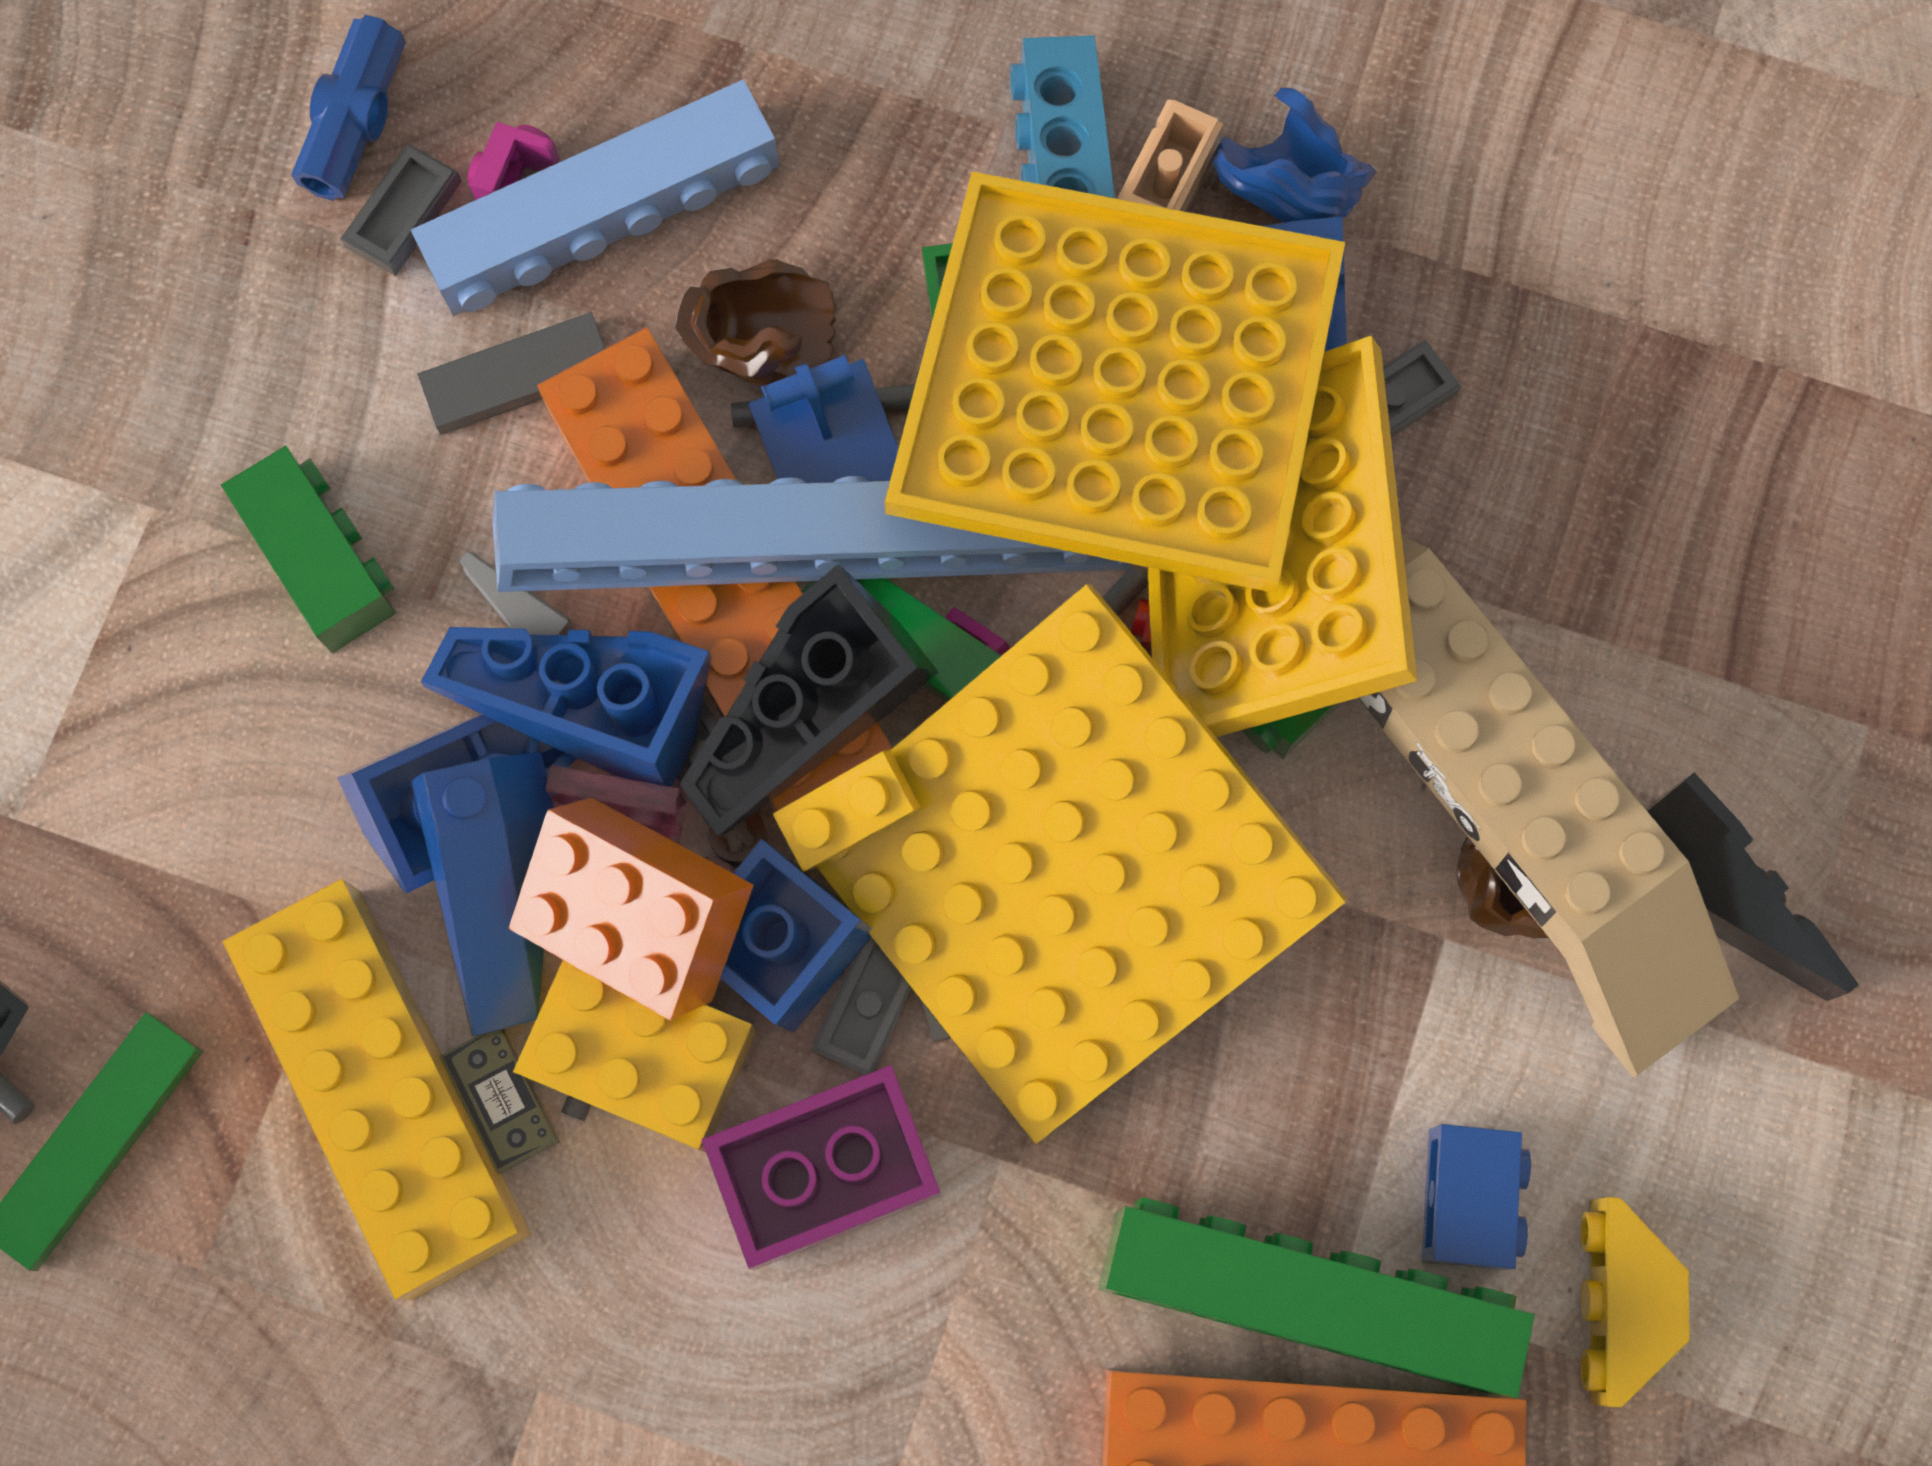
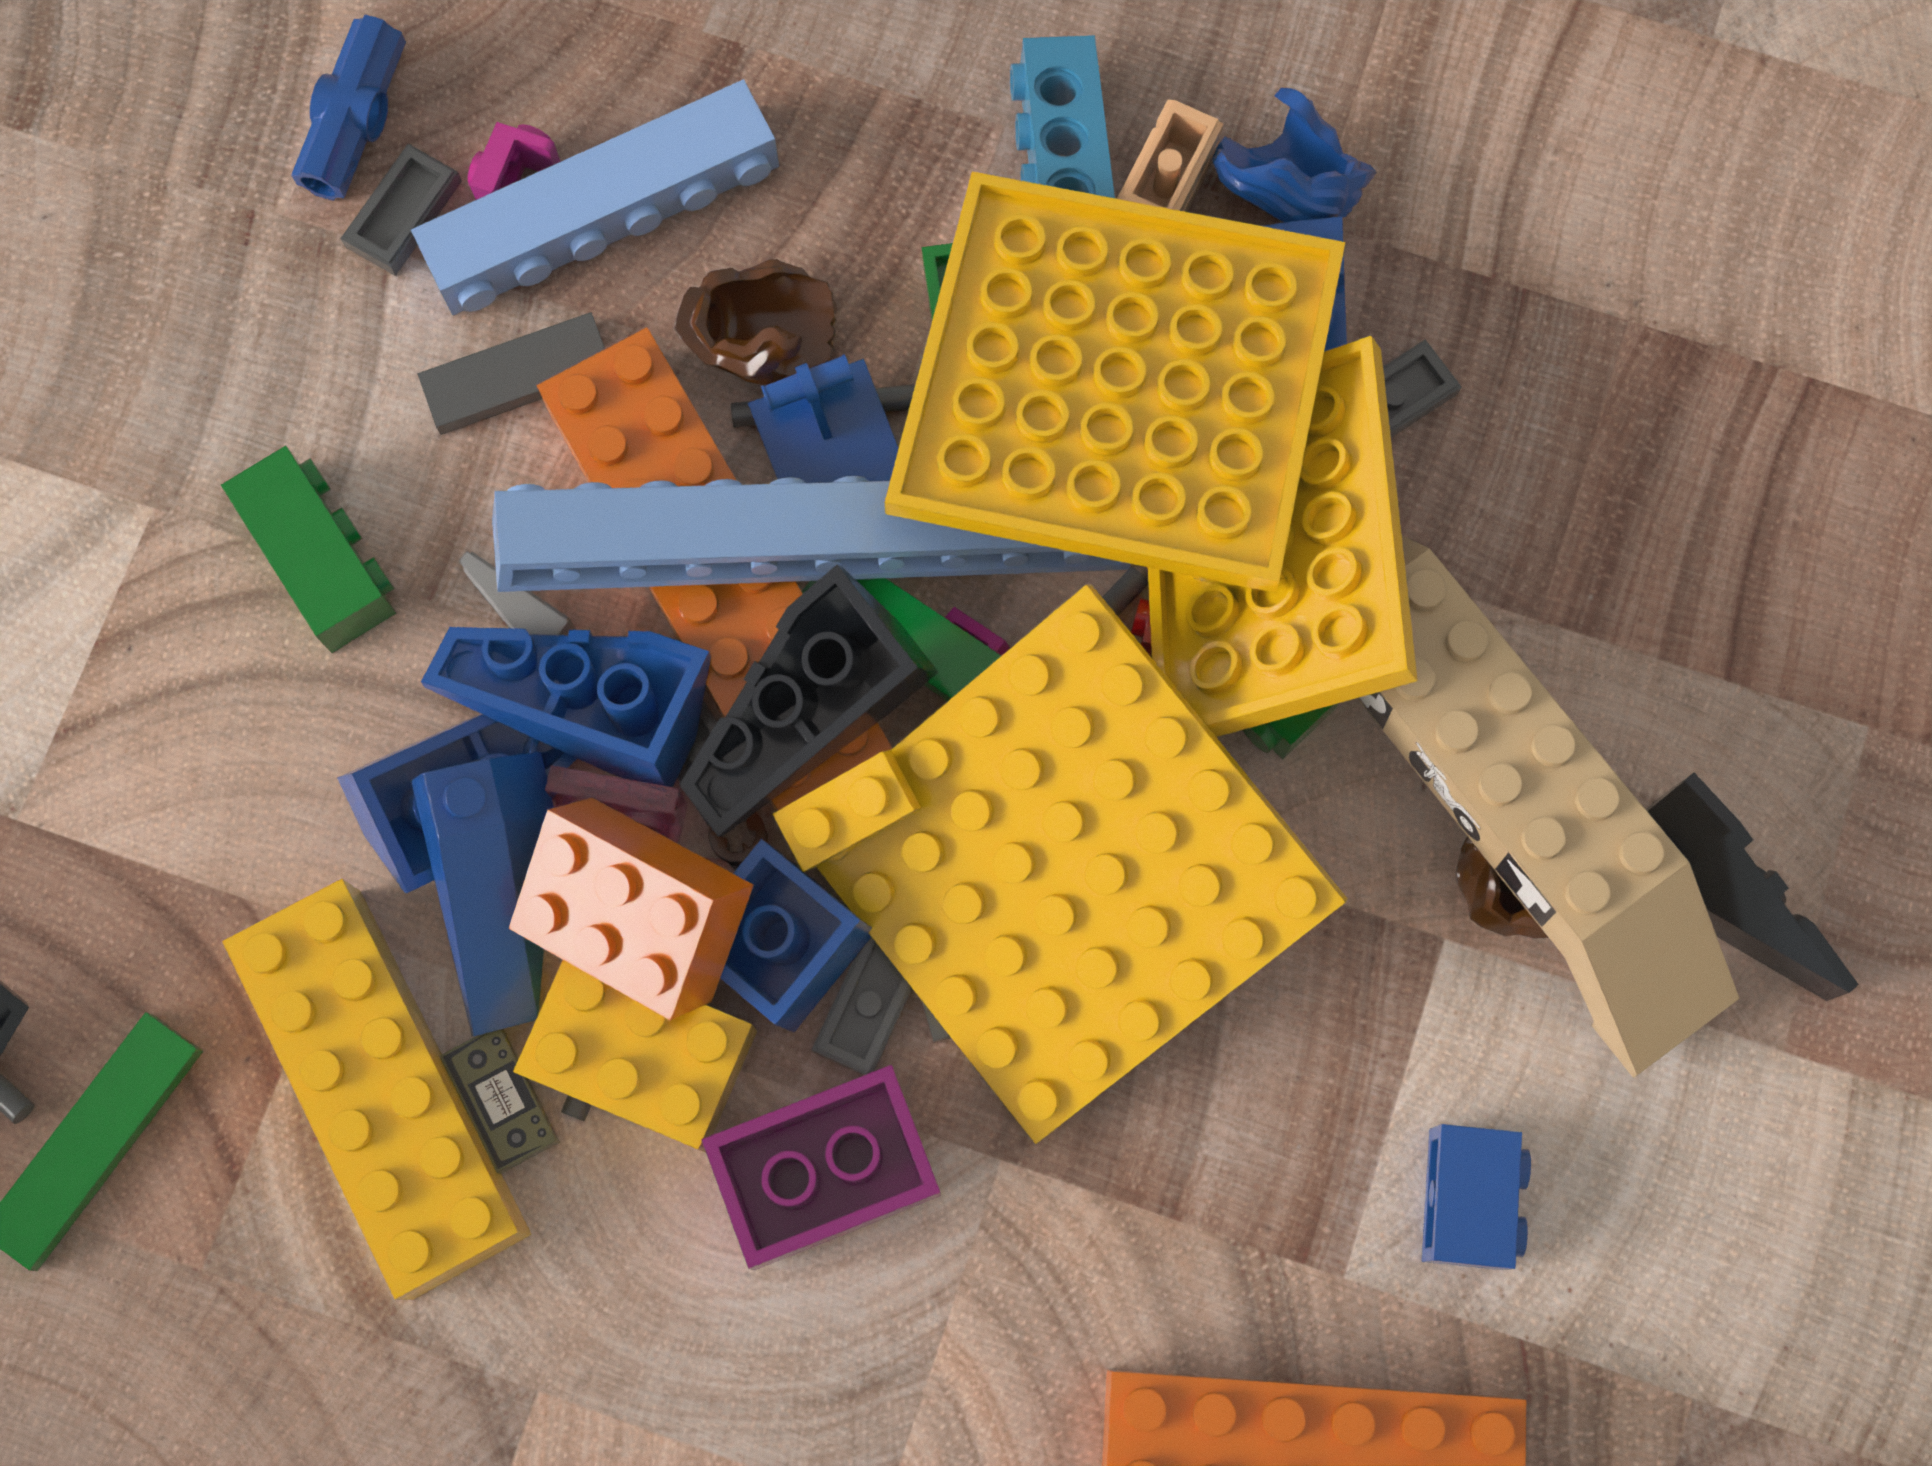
green brick [1098,1197,1535,1399] -> none
yellow slope [1580,1197,1690,1408] -> none

